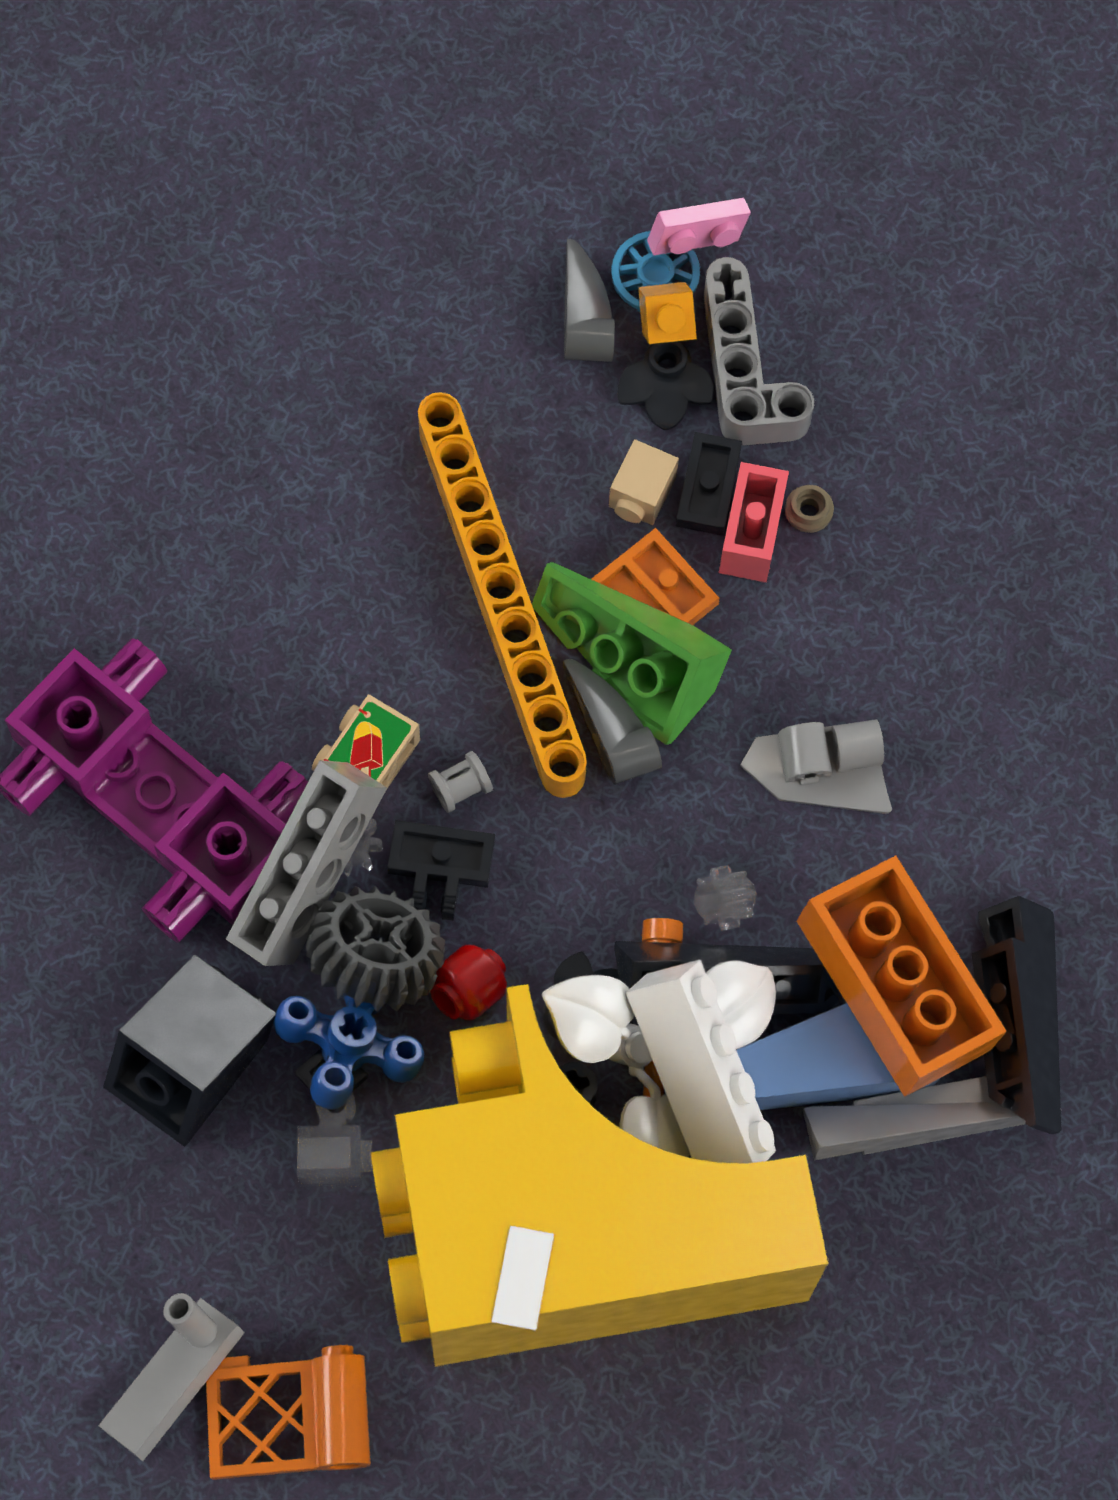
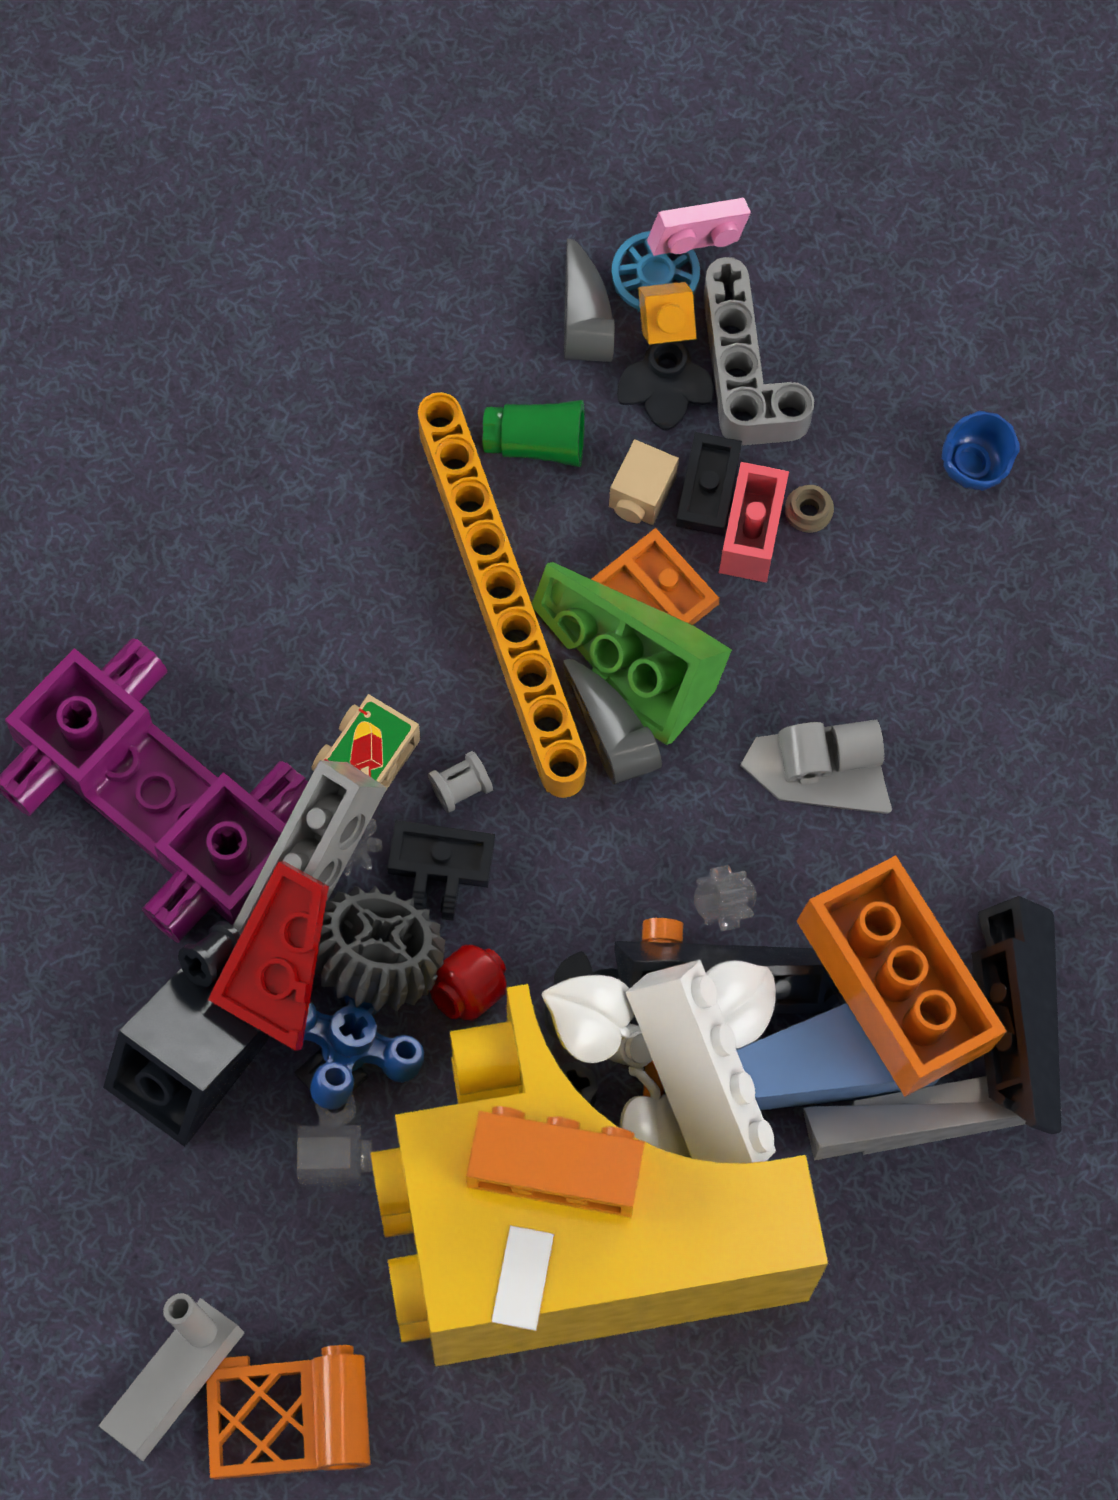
none -> black bush [178,921,241,987]
none -> red wing [208,861,329,1051]
none -> orange brick [466,1106,645,1218]
none -> green plant [482,400,585,467]
none -> blue hair [941,411,1020,491]

